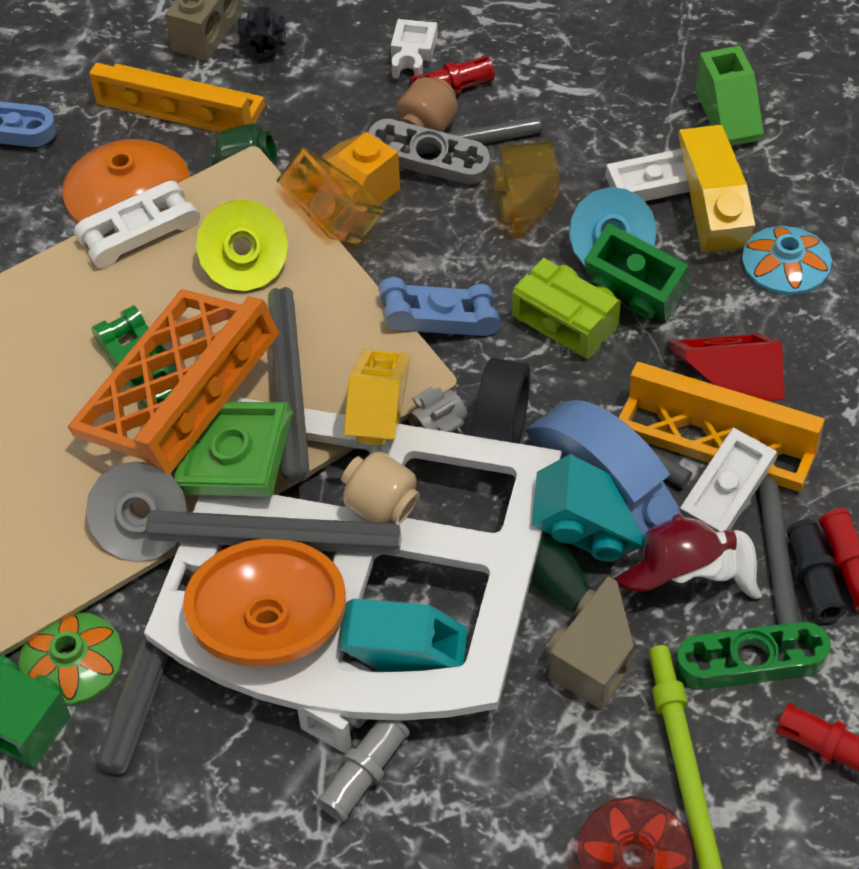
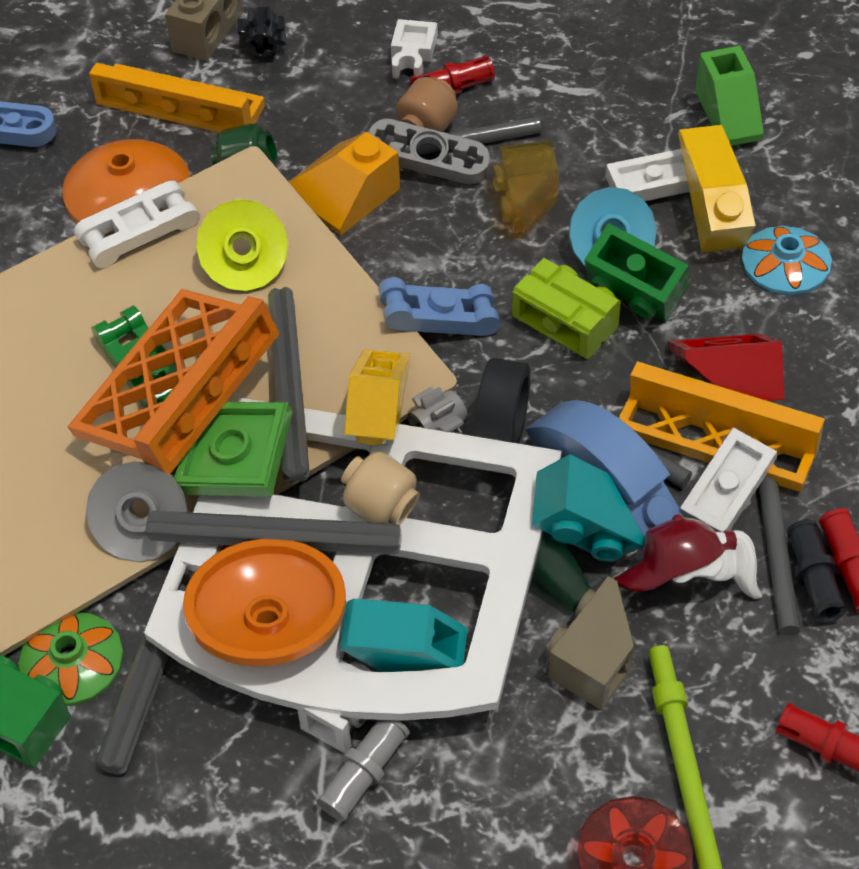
clear yellow slope [276,146,385,244] -> none
green beam [675,622,831,690] -> none

